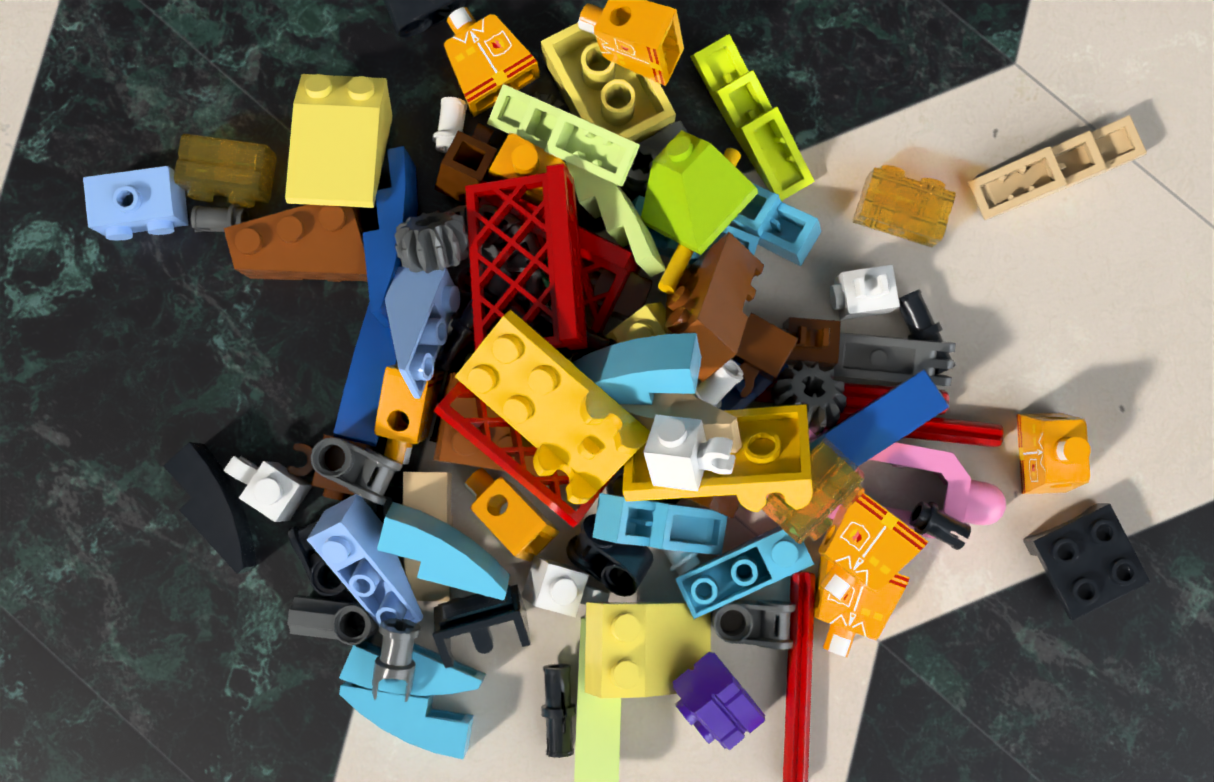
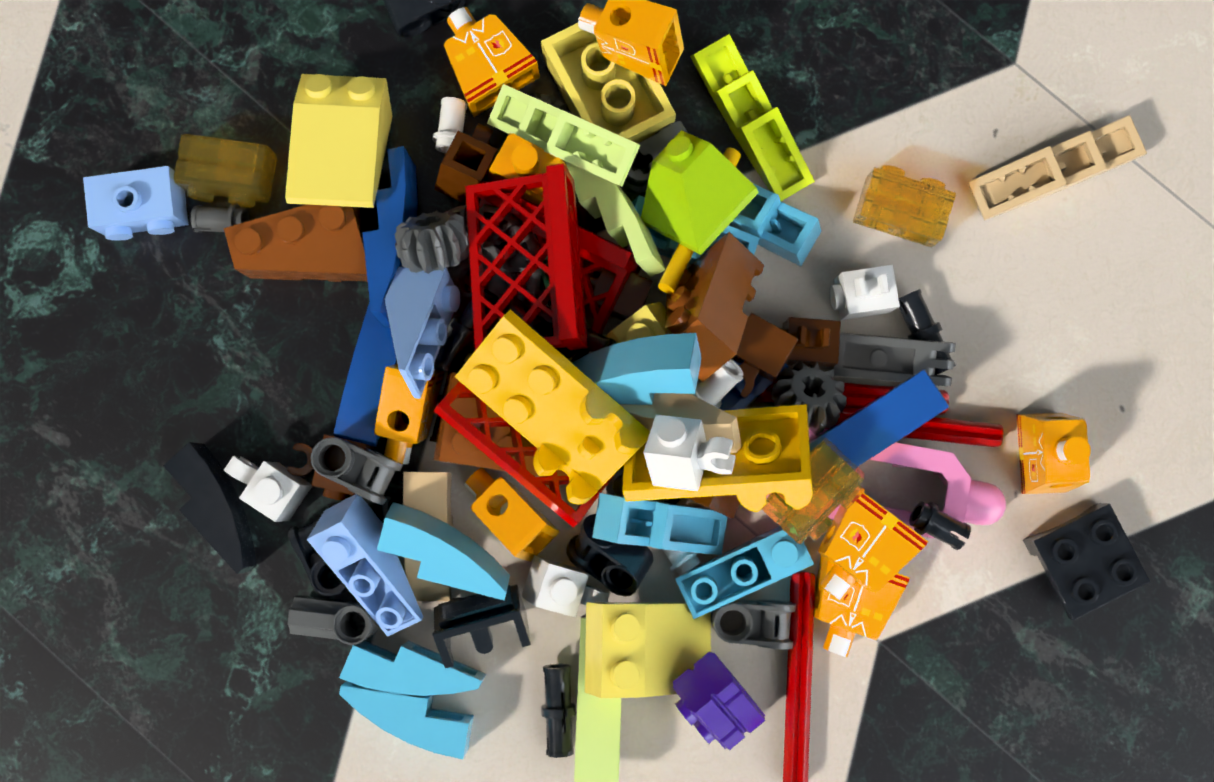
dark grey piece [372,618,421,702] -> none

